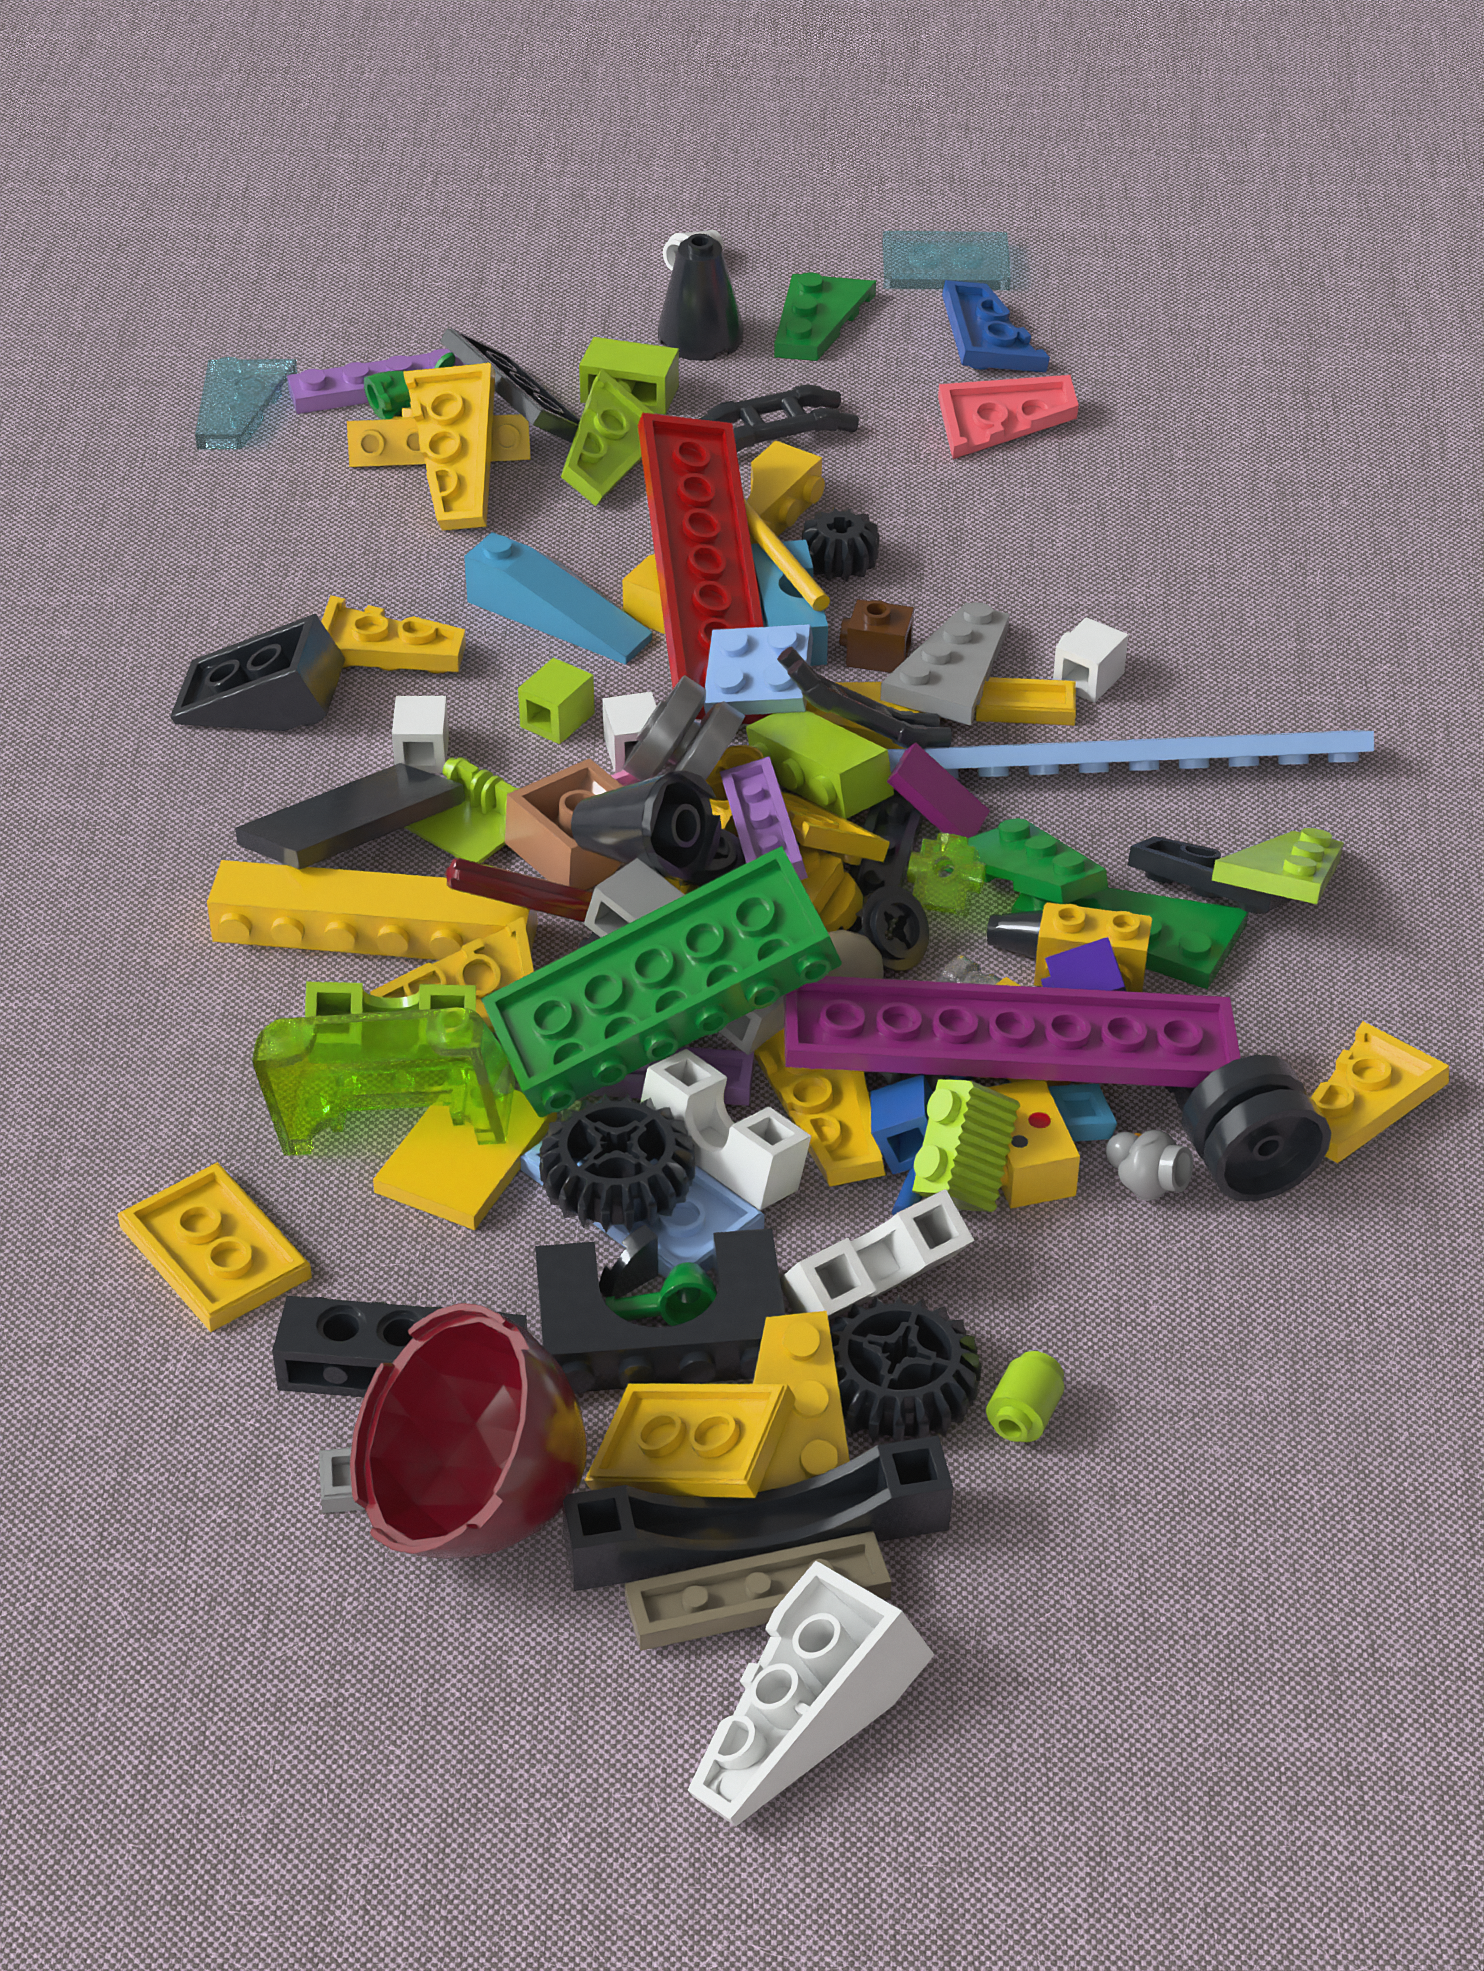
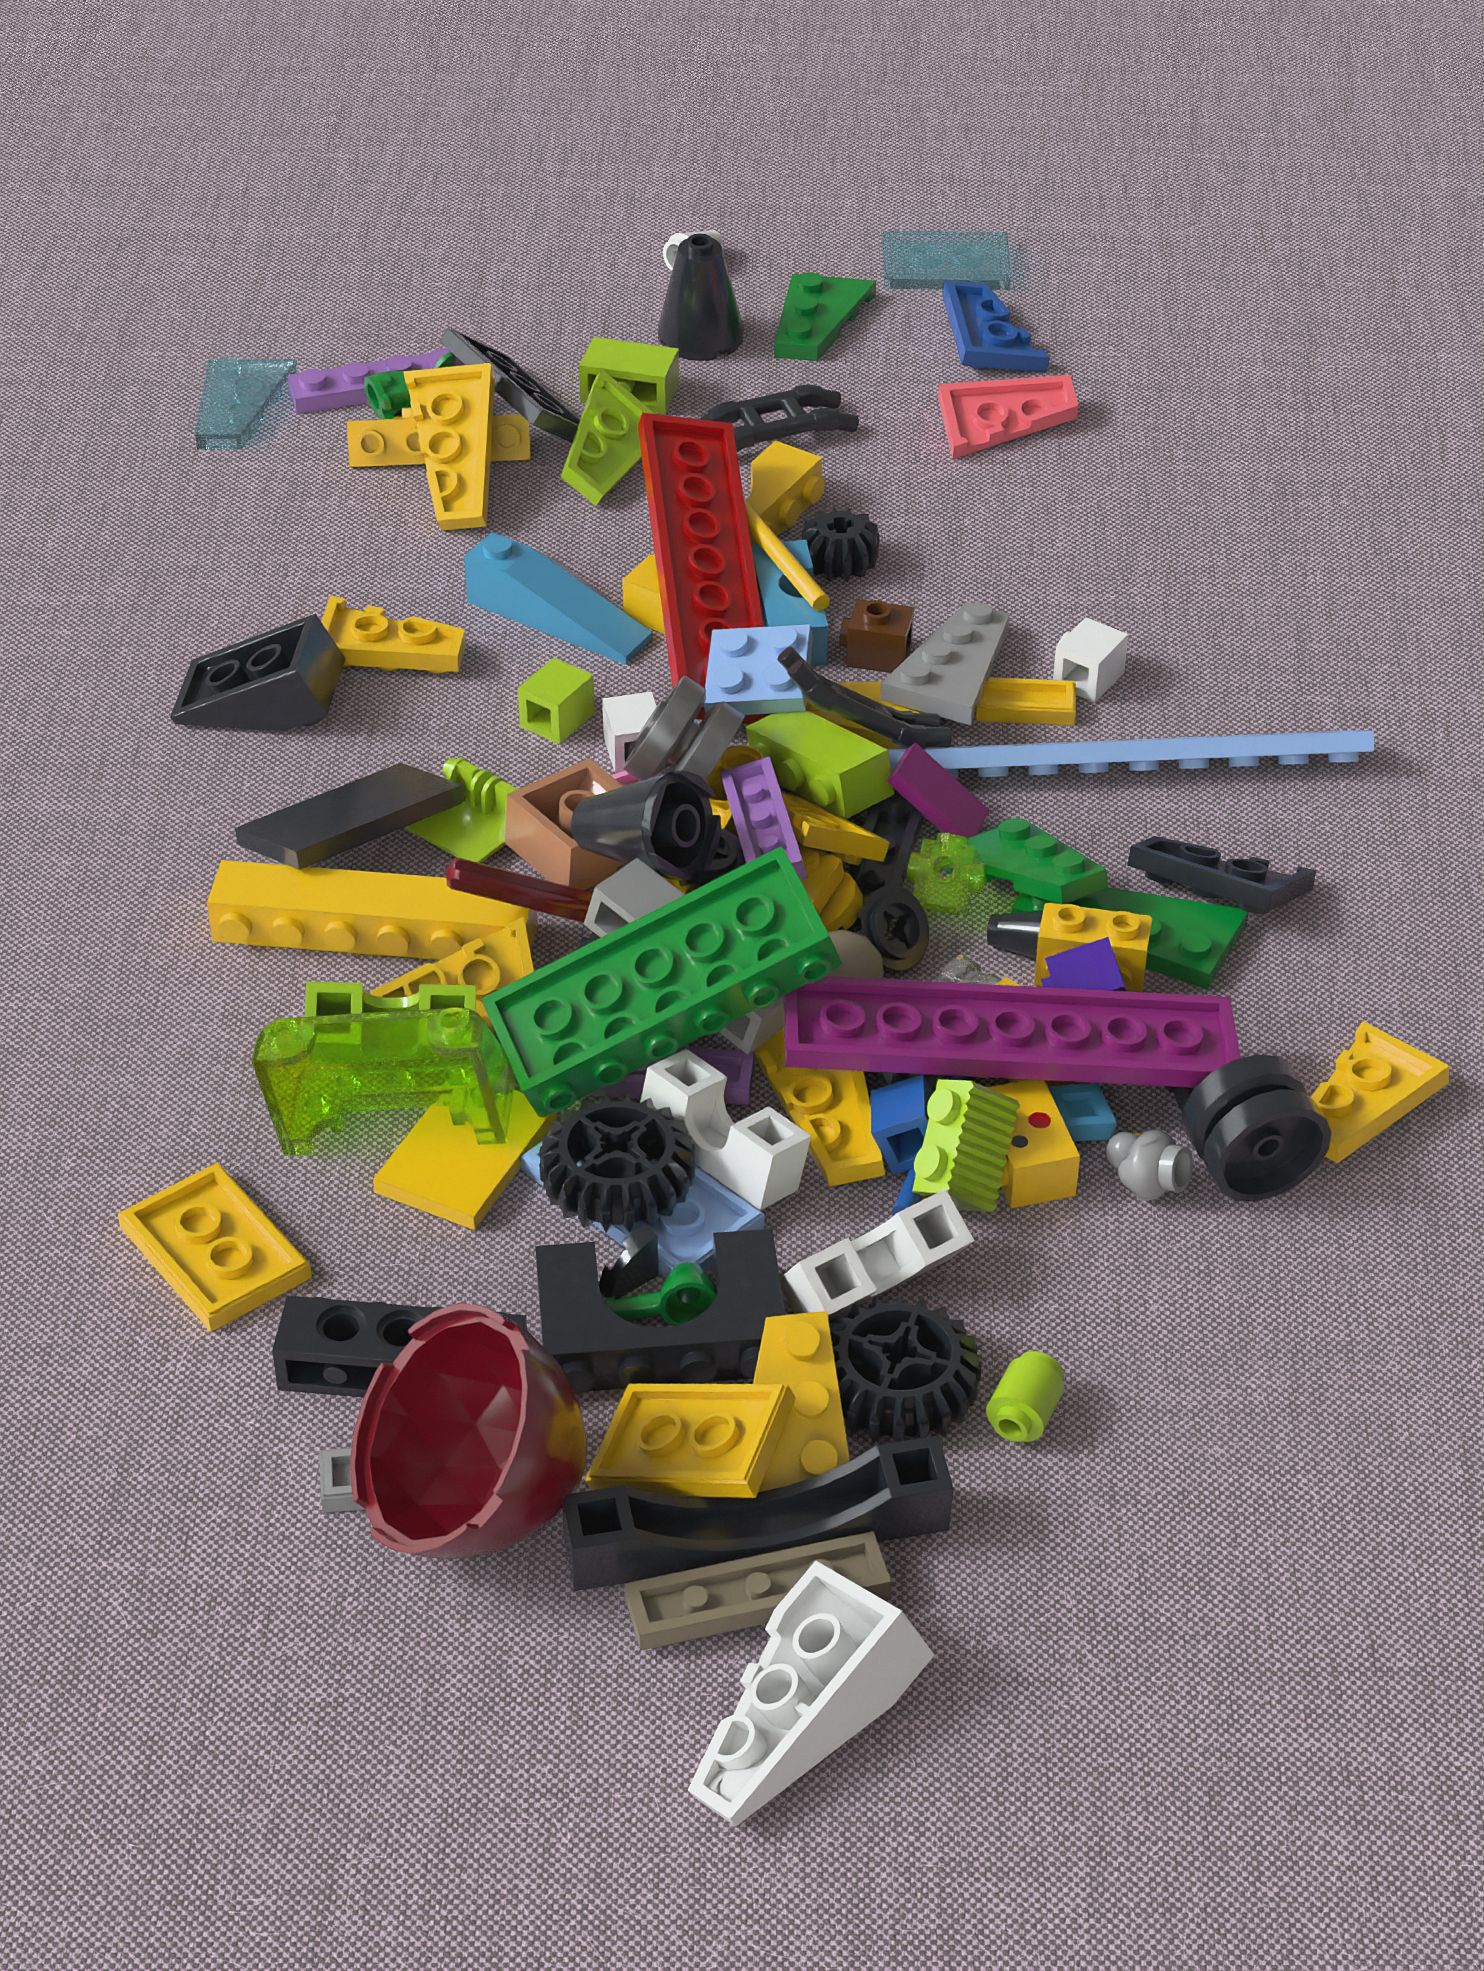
white brick [392,696,449,773] -> none
lime wing [1212,828,1344,904] -> none

